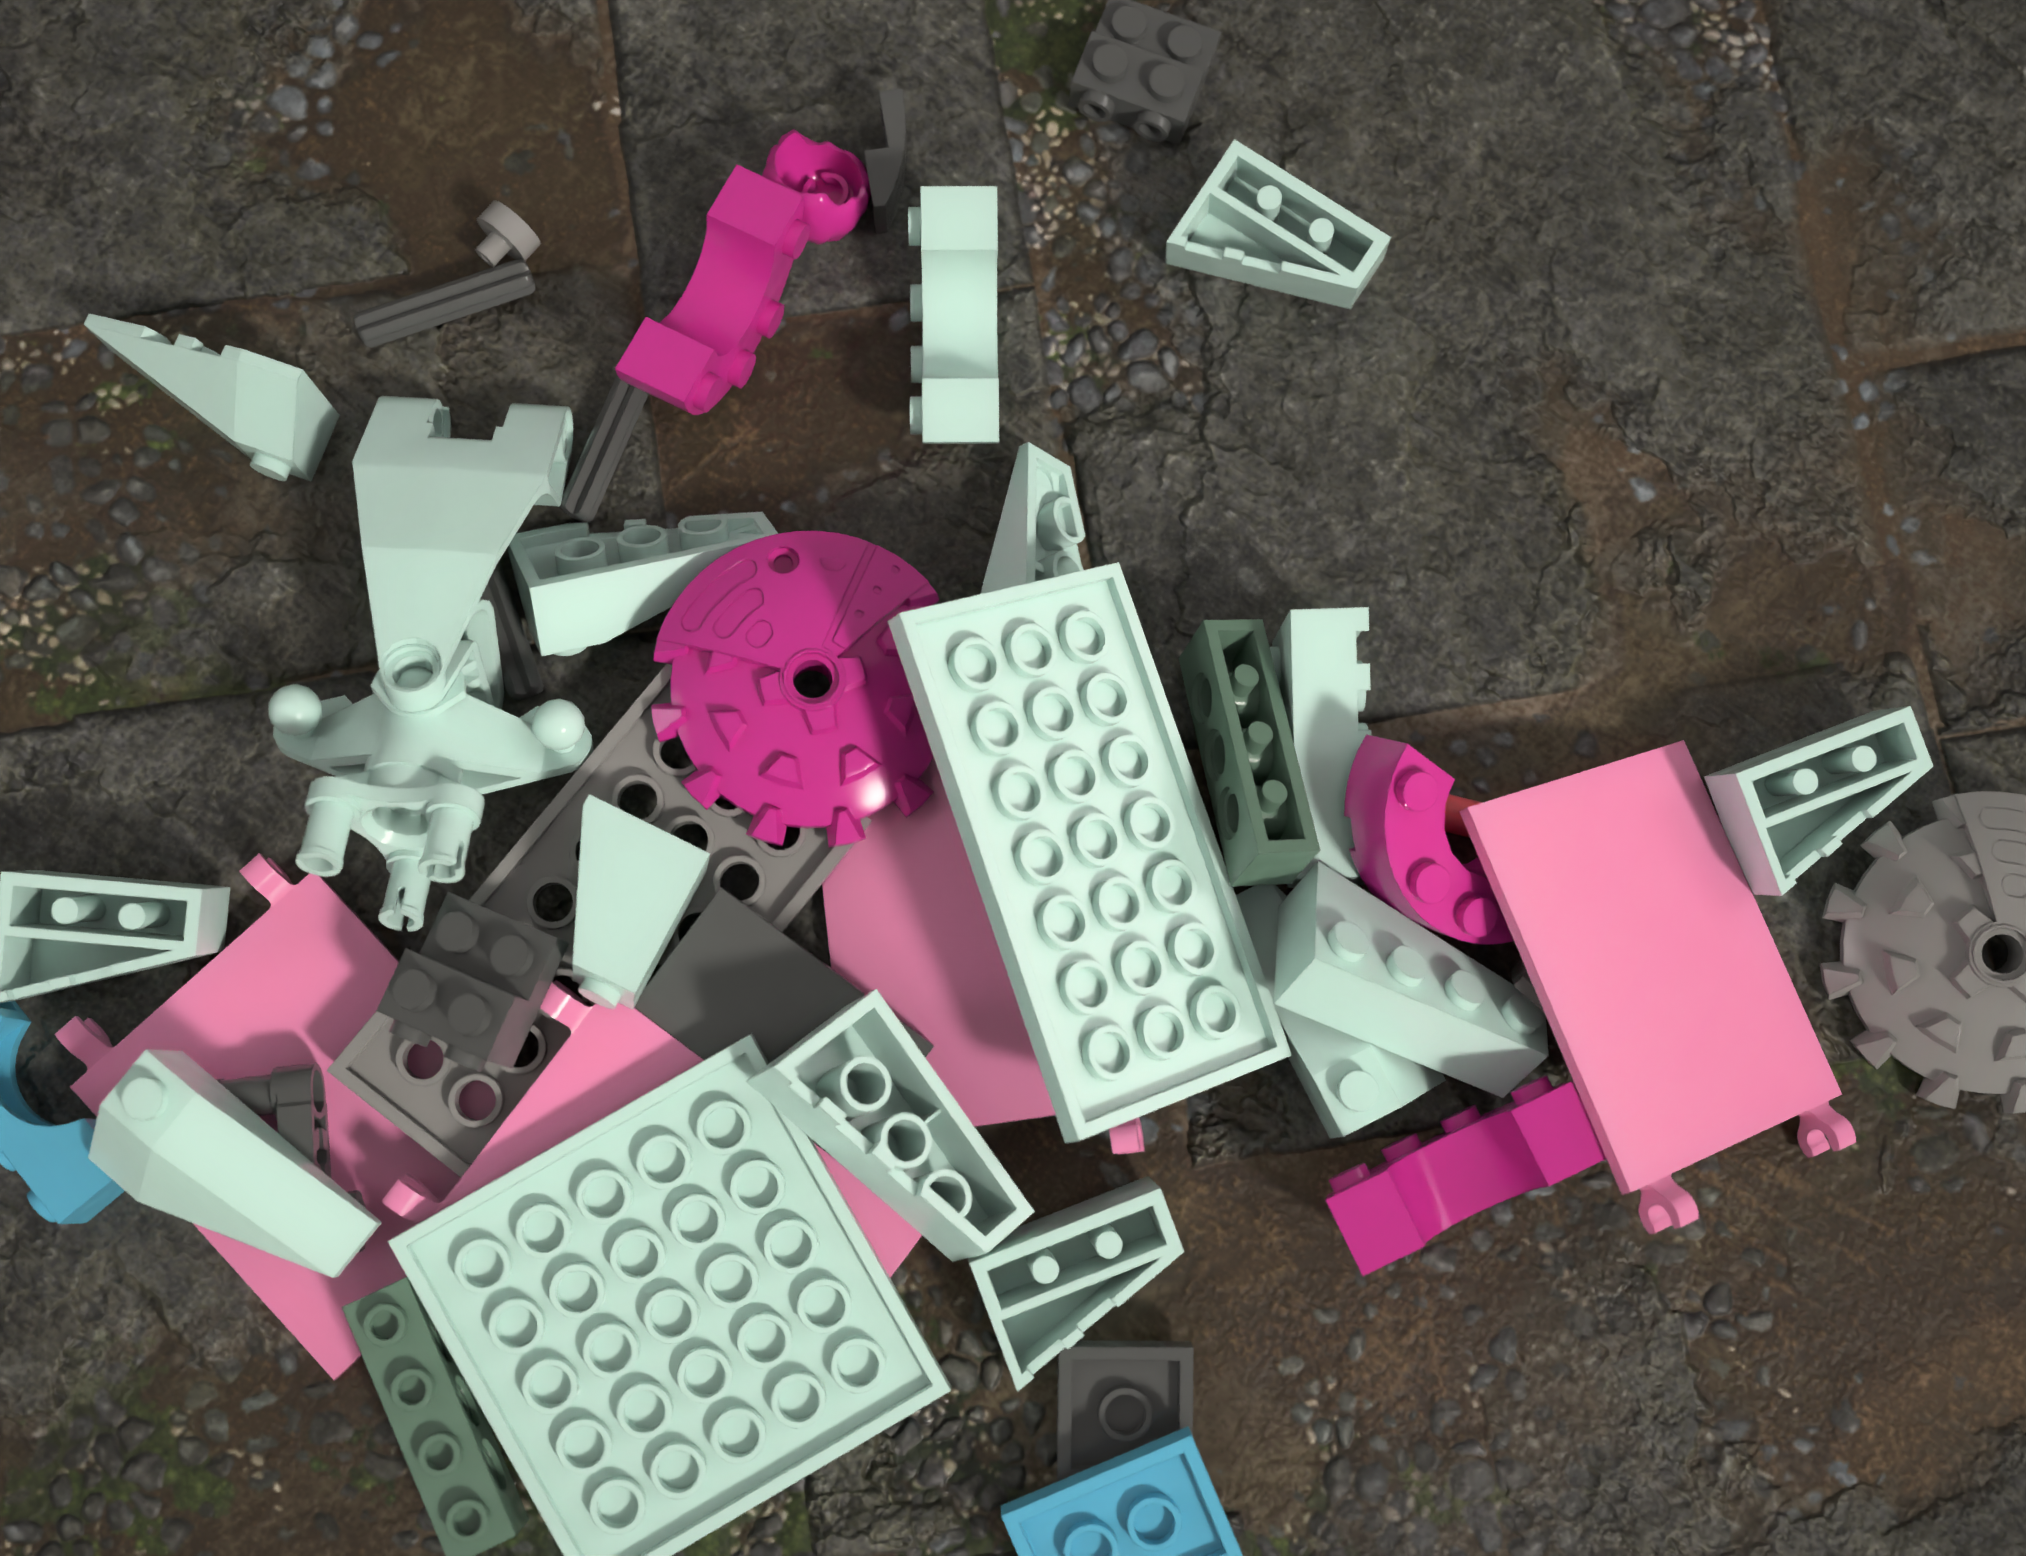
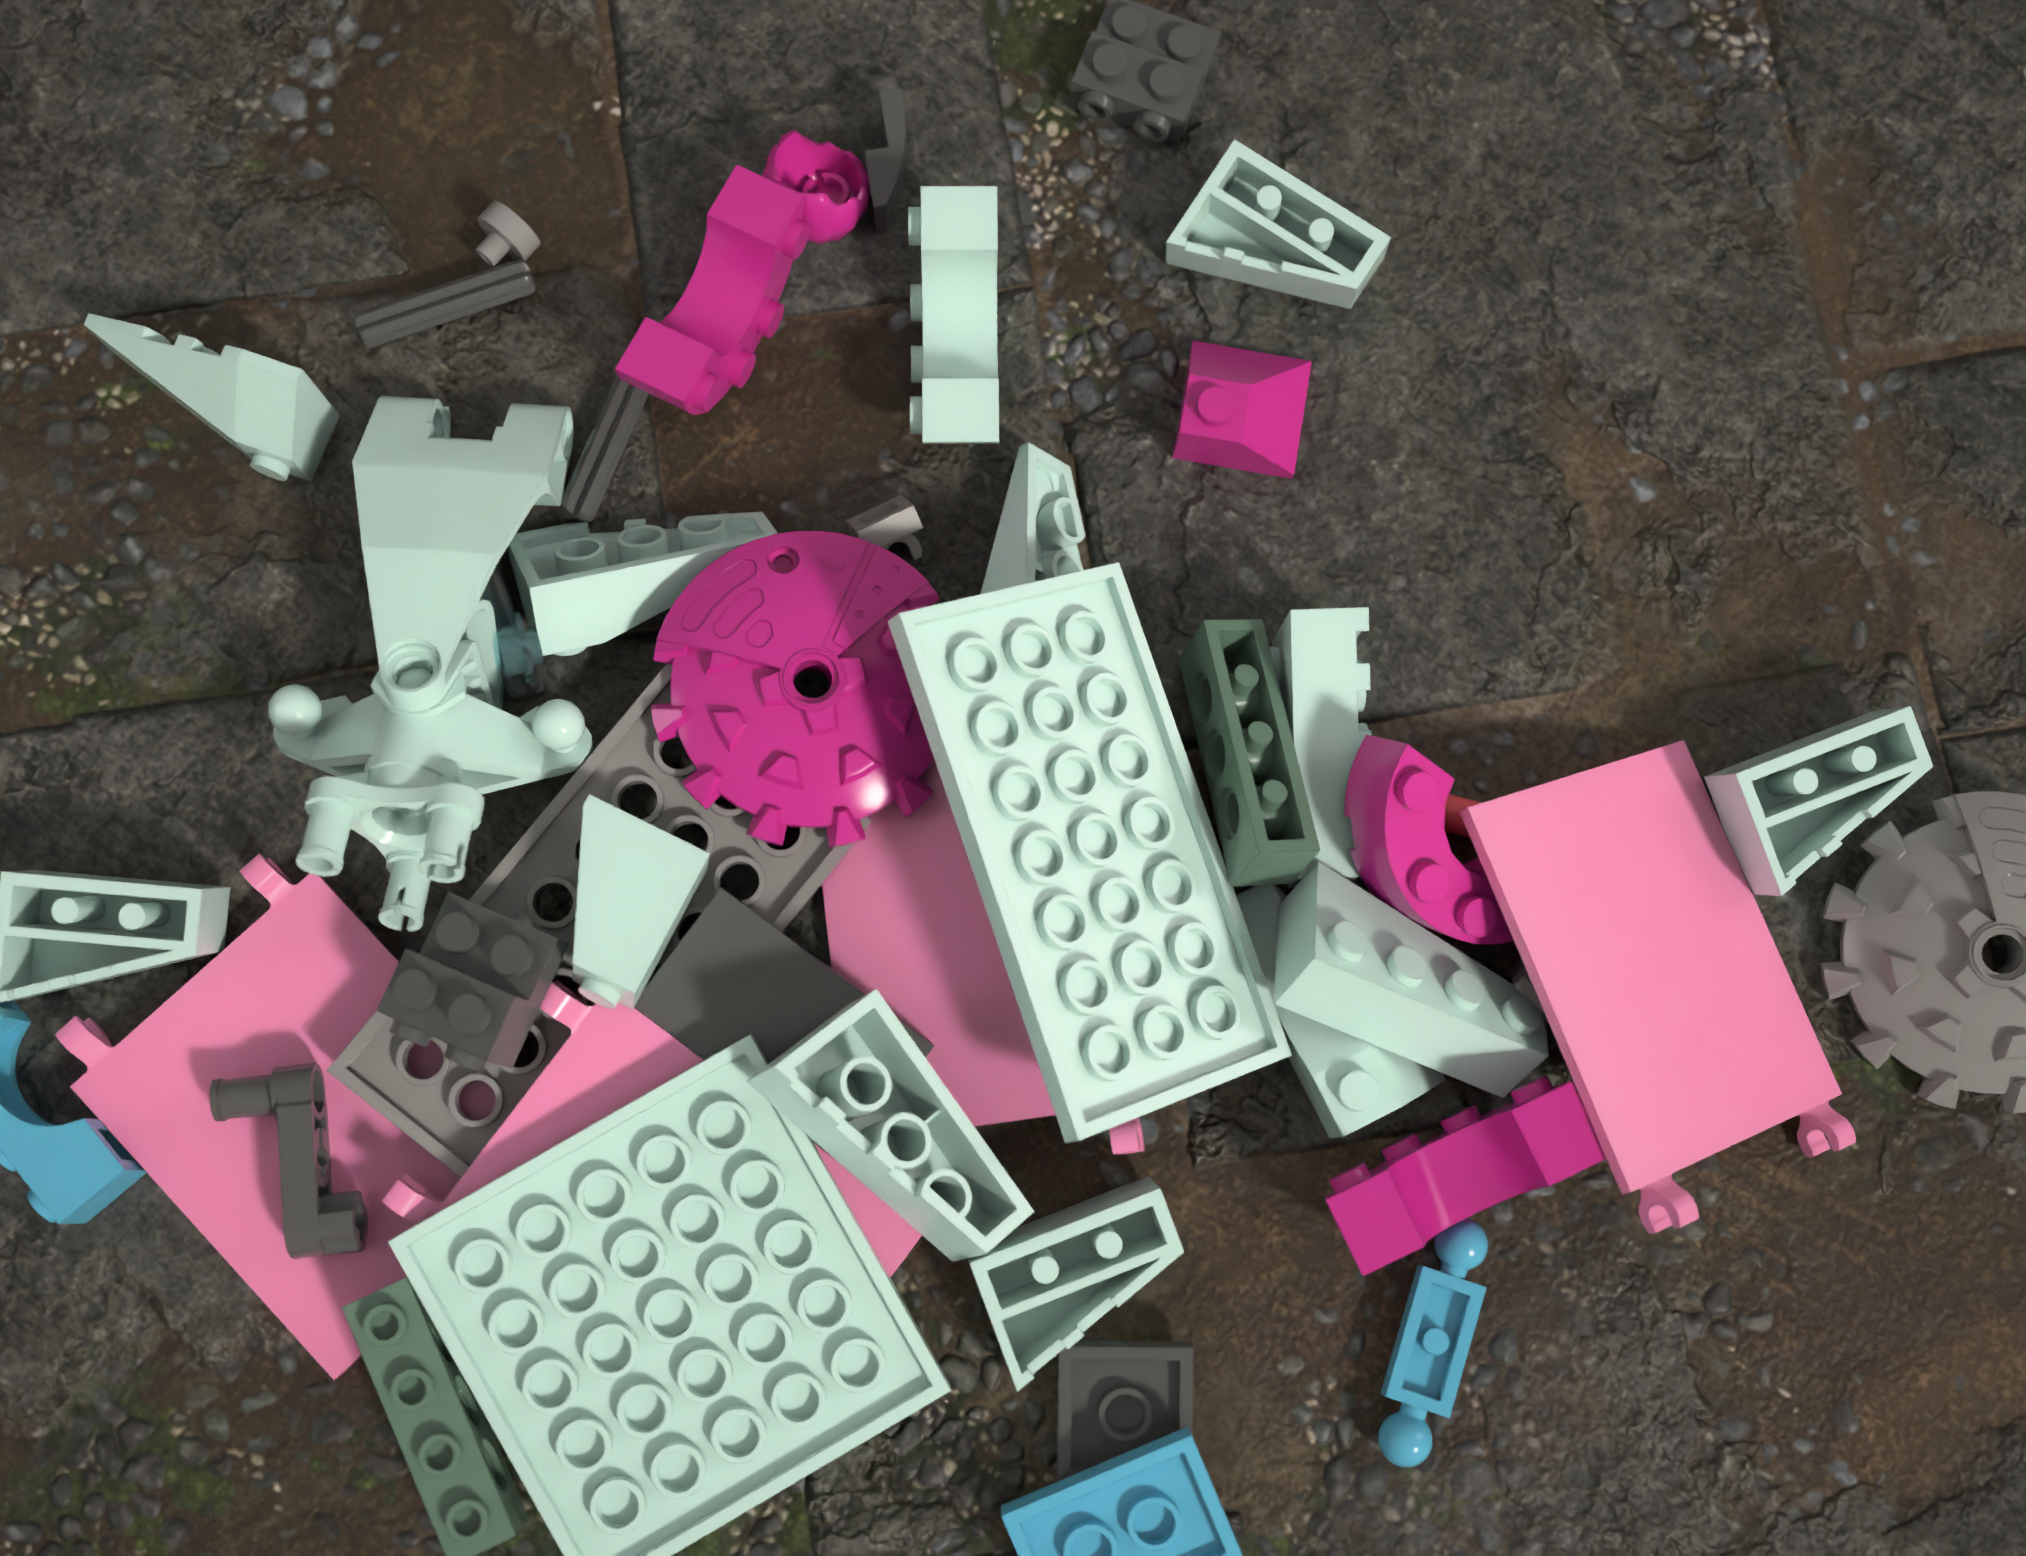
light aqua wedge [88,1049,382,1278] -> none
none -> clear light blue plate [496,612,543,684]
none -> light grey tile [845,495,923,560]
none -> dark pink slope [1172,340,1312,479]
none -> medium azure plate [1378,1218,1488,1467]

